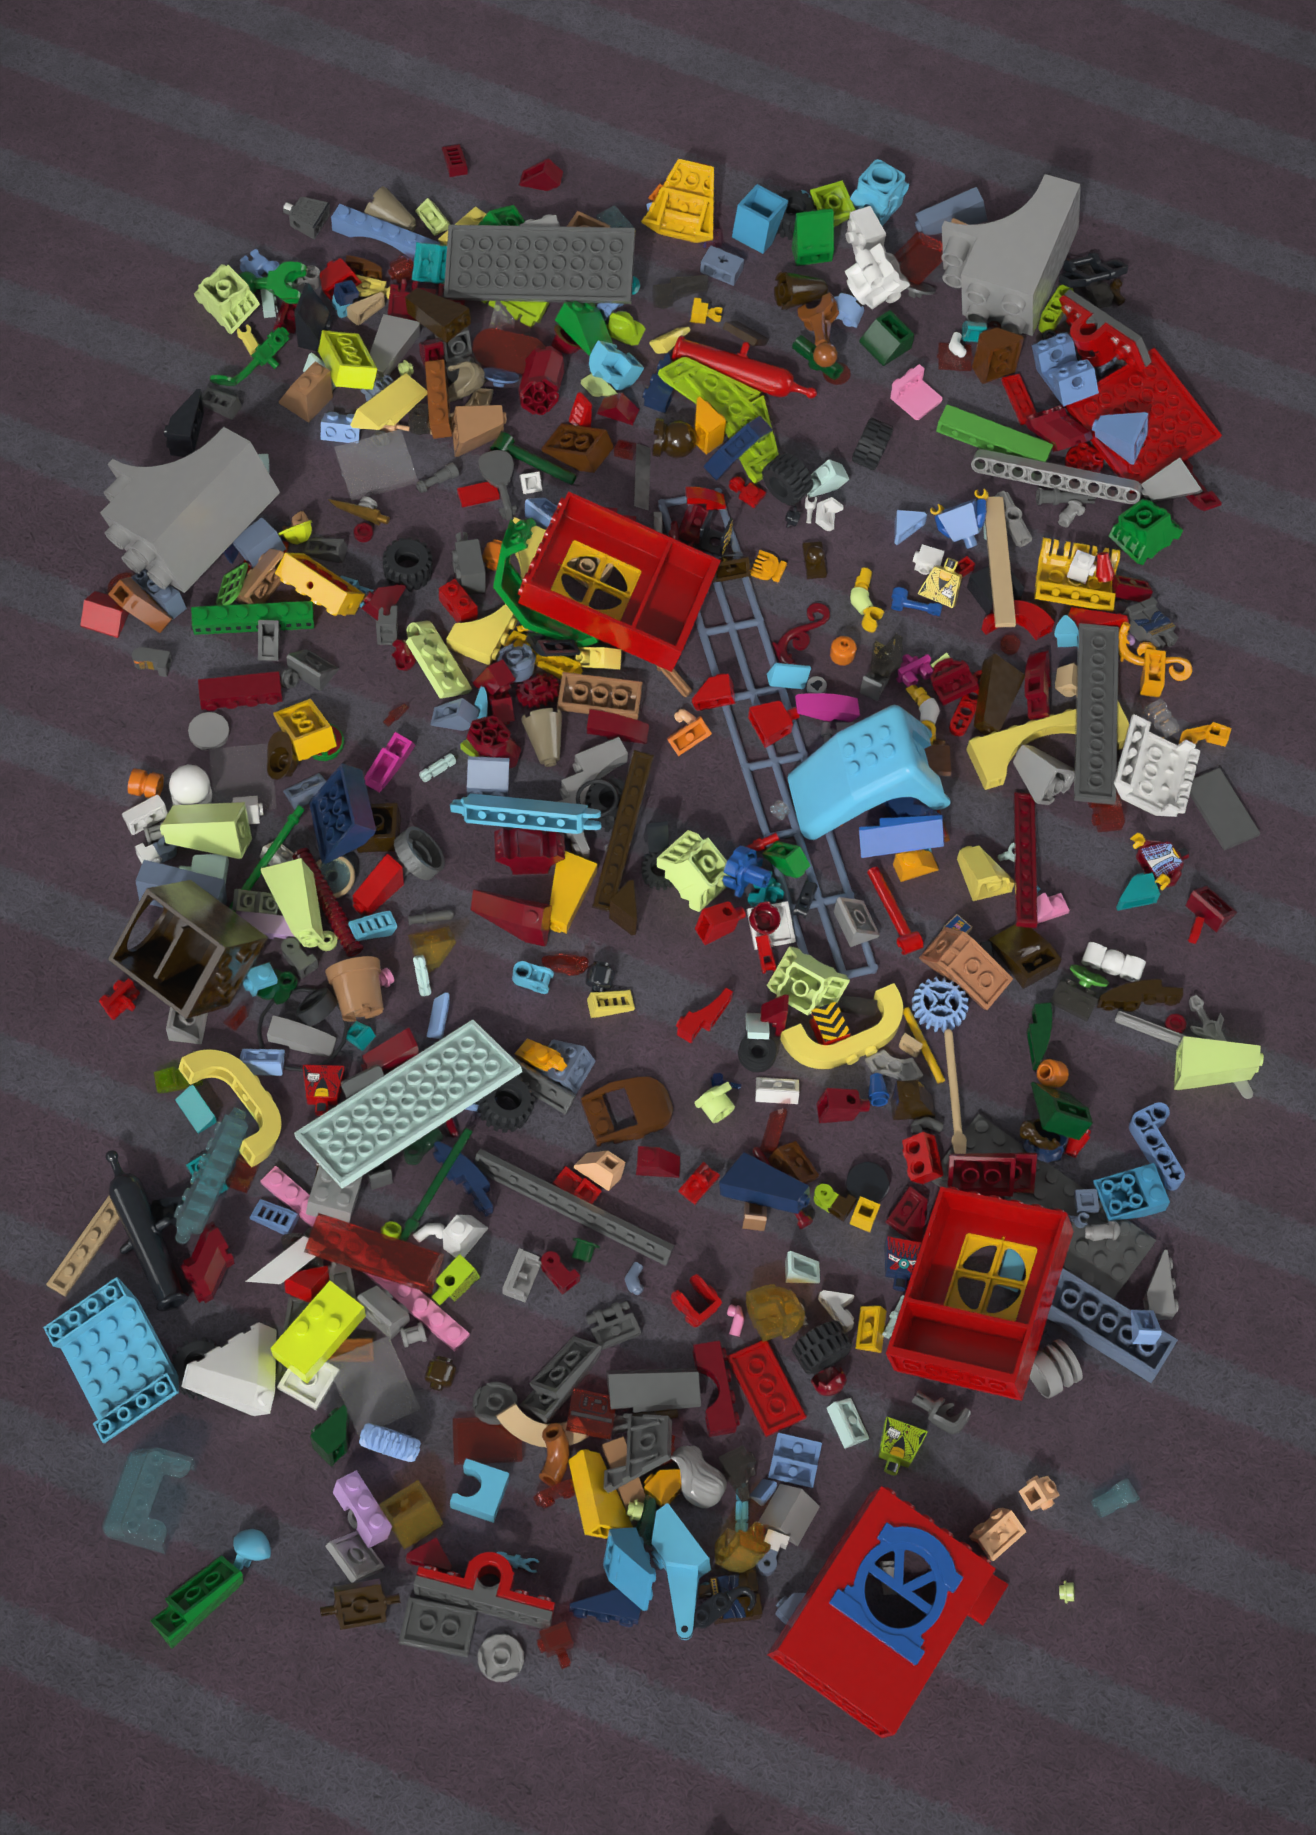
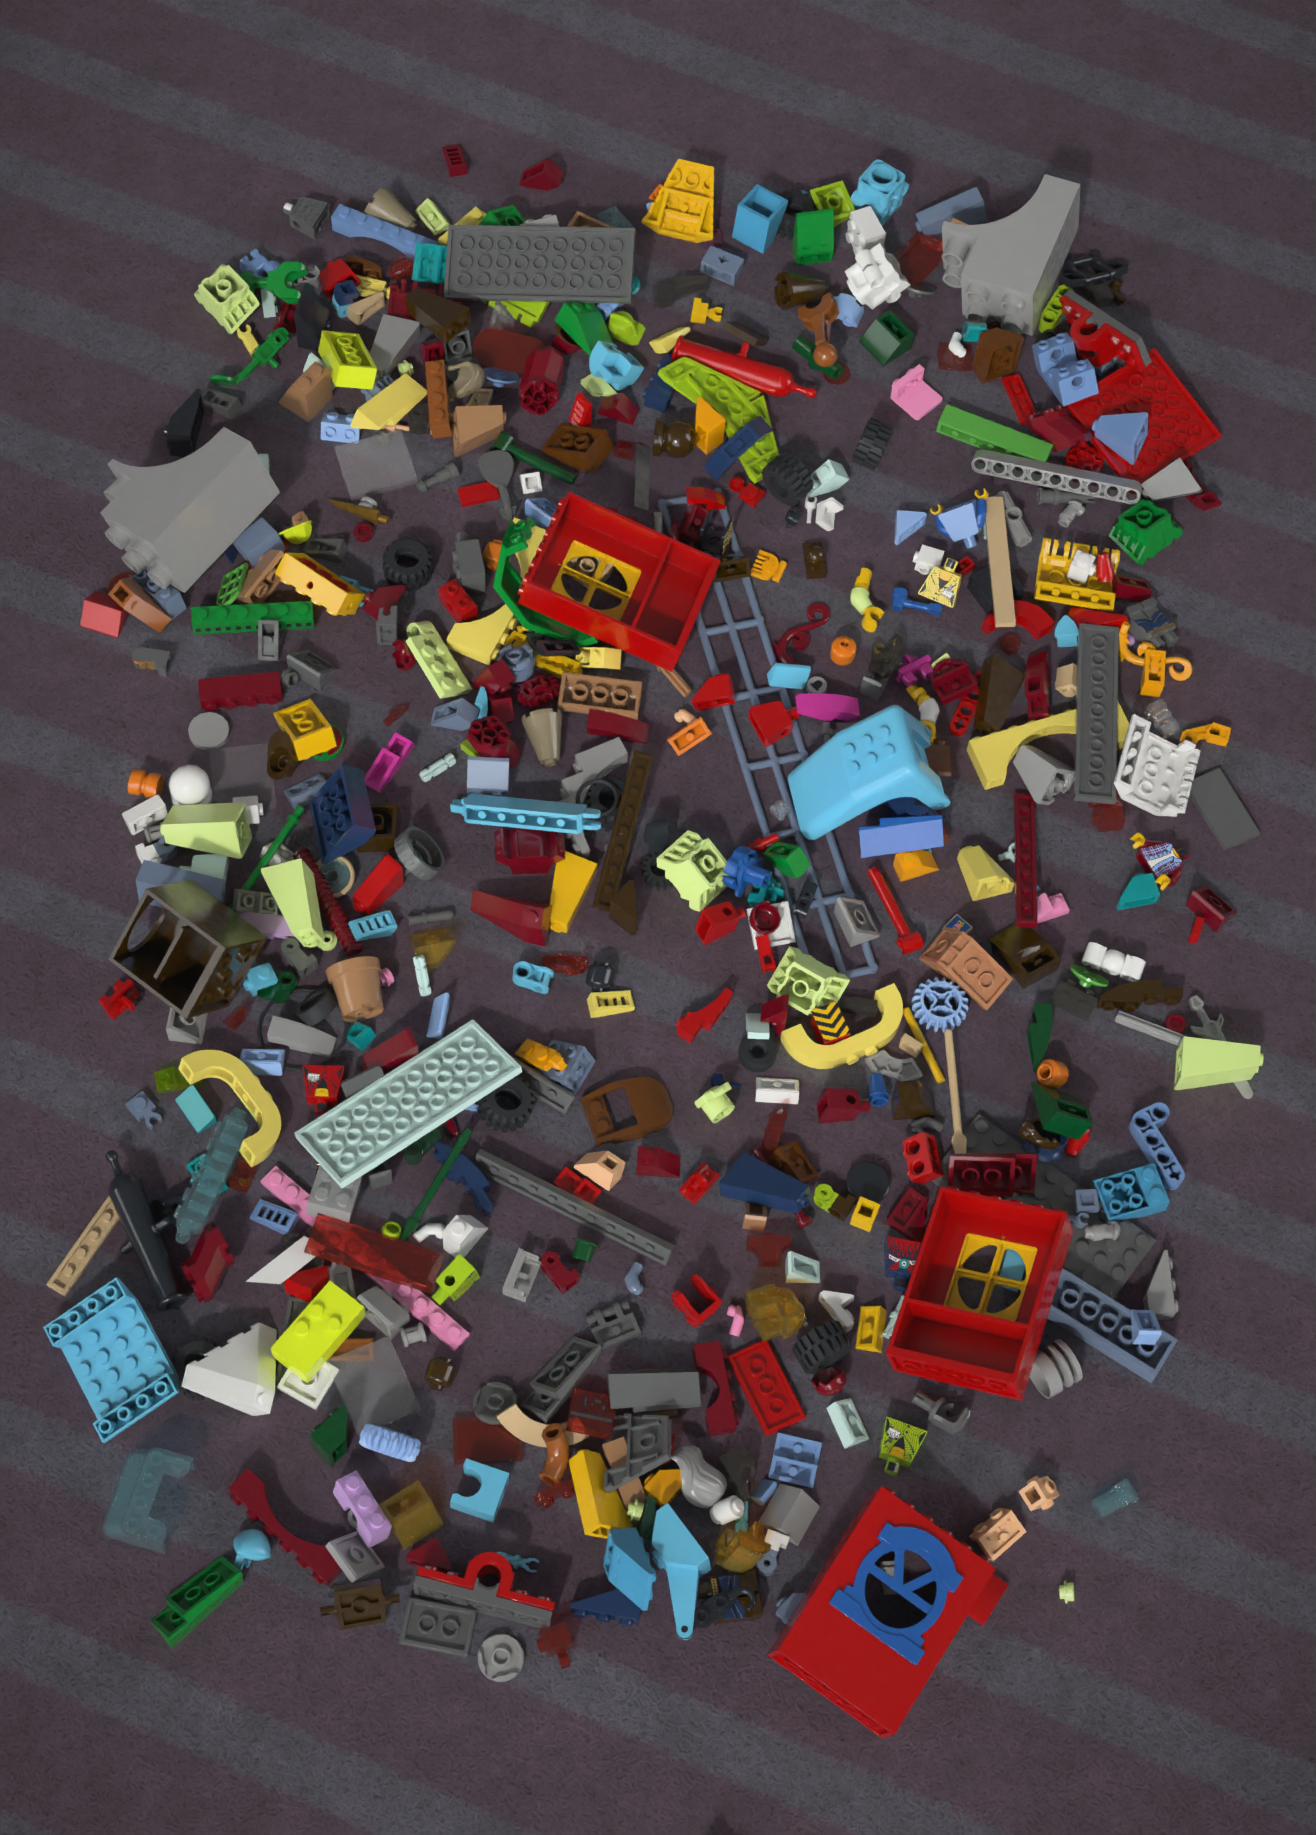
none -> sand blue plate [125,1091,162,1130]
none -> dark red arch [228,1468,343,1586]
none -> white brick [710,1495,745,1525]
none -> clear red brick [746,1232,792,1267]

